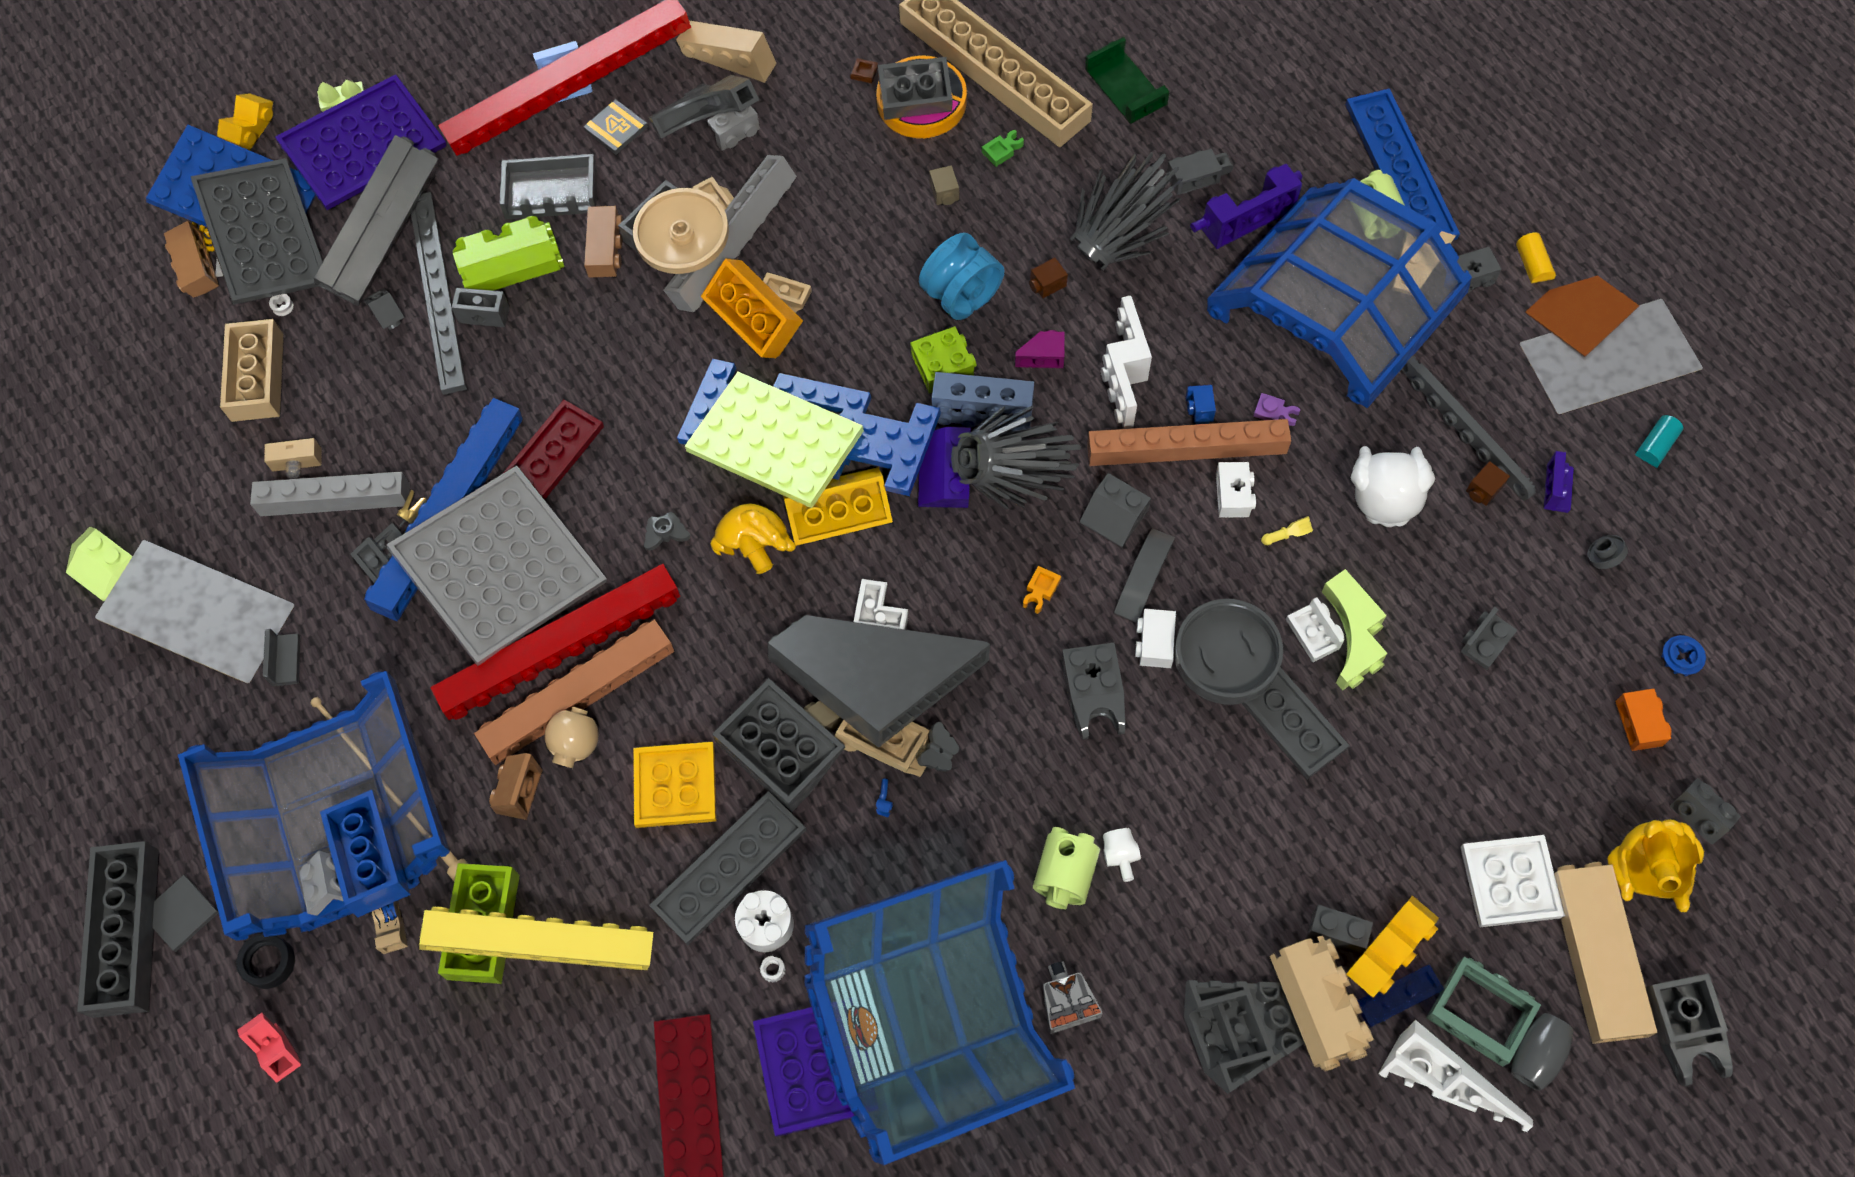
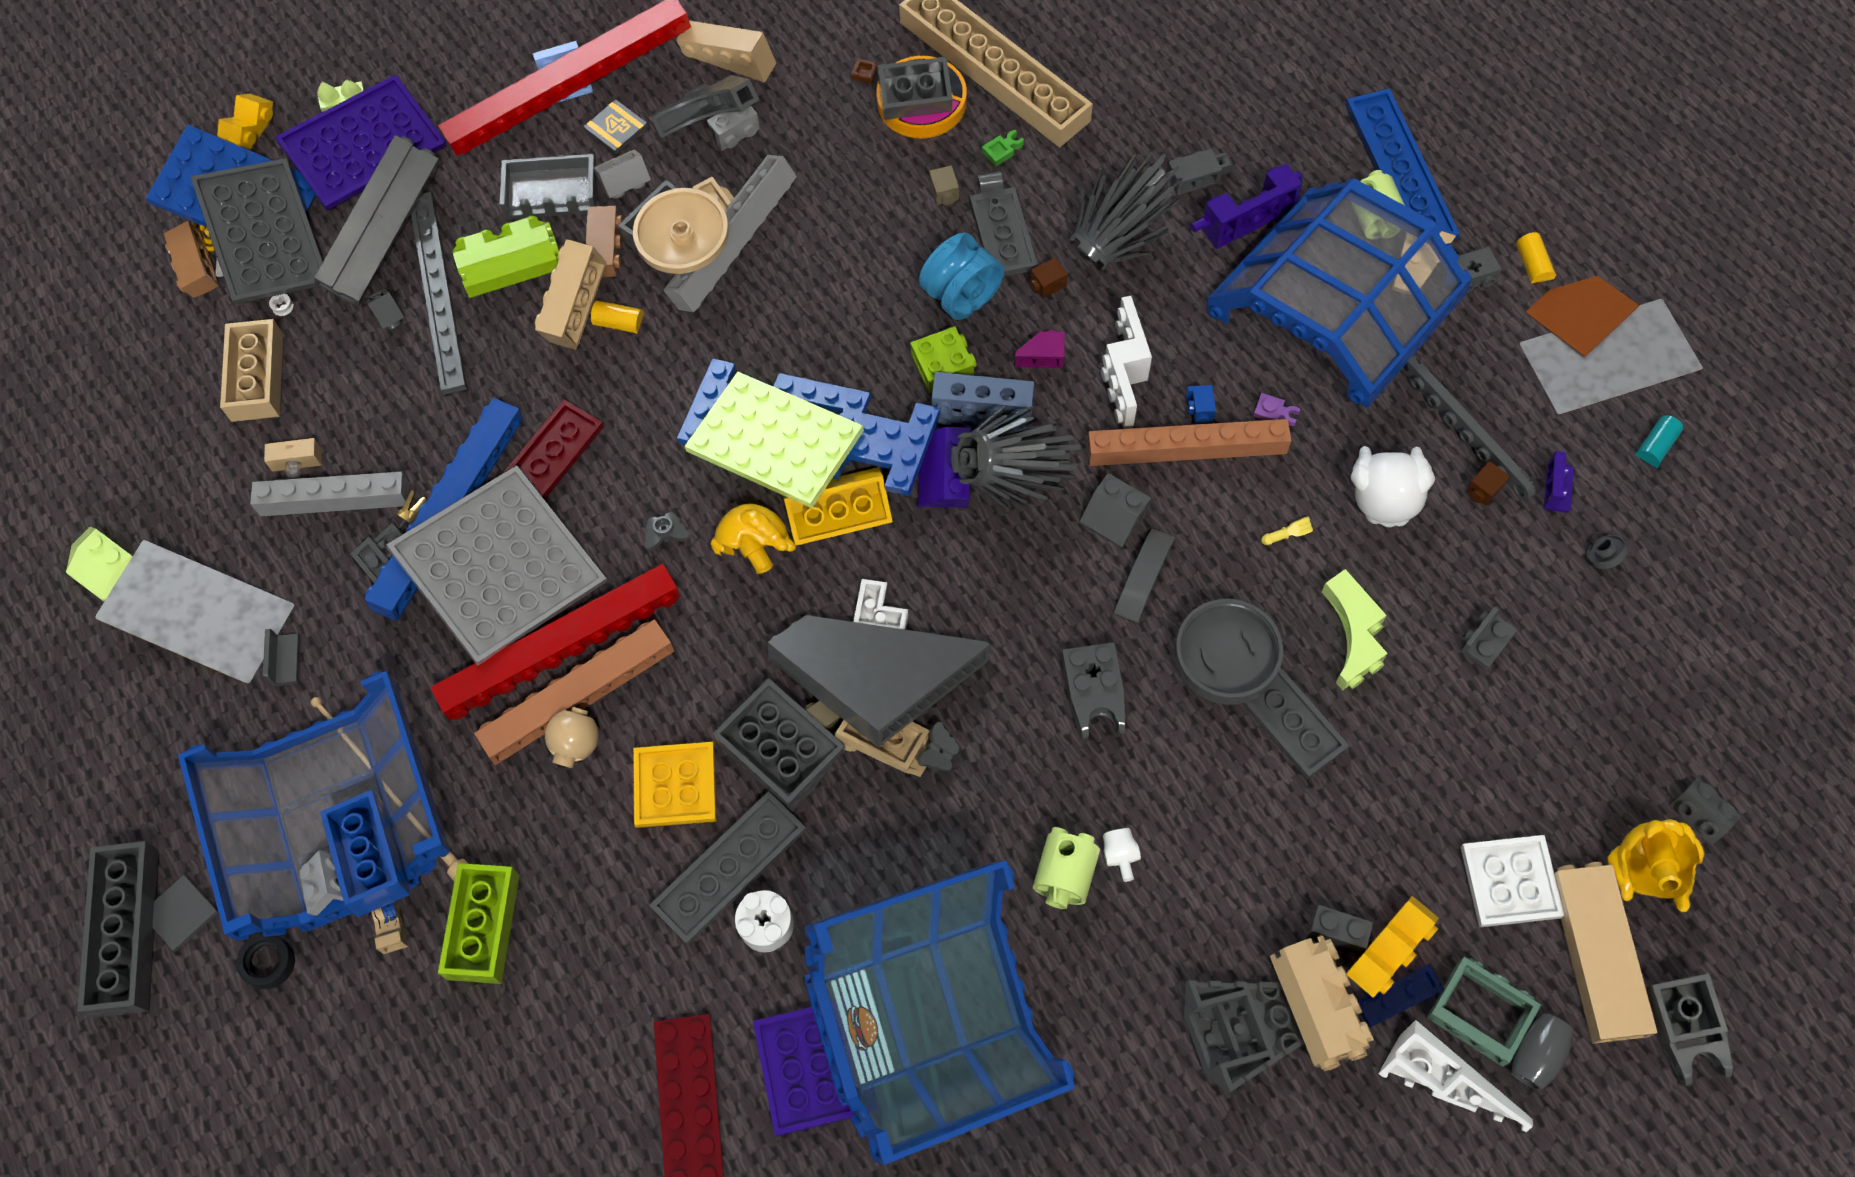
coral brick [237,1013,301,1083] -> none
light yellow brick [419,907,653,970] -> none
dark grey brick [451,288,510,327] -> none
medium nougat slope [489,753,542,820] -> none
light orange brick [700,258,803,358] -> none
white axle [760,956,786,983] -> none
tan slope [763,272,812,313] -> none
blue hand [876,779,893,817] -> none
light orange plate [1023,566,1061,614] -> none
torso [1042,961,1102,1034] -> none
dark green panel [1085,37,1170,124] -> none
white brick [1135,609,1176,668] -> none
white brick [1216,462,1256,517] -> none
white bracket [1286,597,1344,662] -> none
orange brick [1615,689,1671,751] -> none
blue gear [1661,635,1706,677] -> none
none -> tan brick [535,239,607,350]
none -> yellow brick [591,300,644,333]
none -> light grey brick [593,149,651,199]
none -> dark grey hinge [969,171,1038,277]

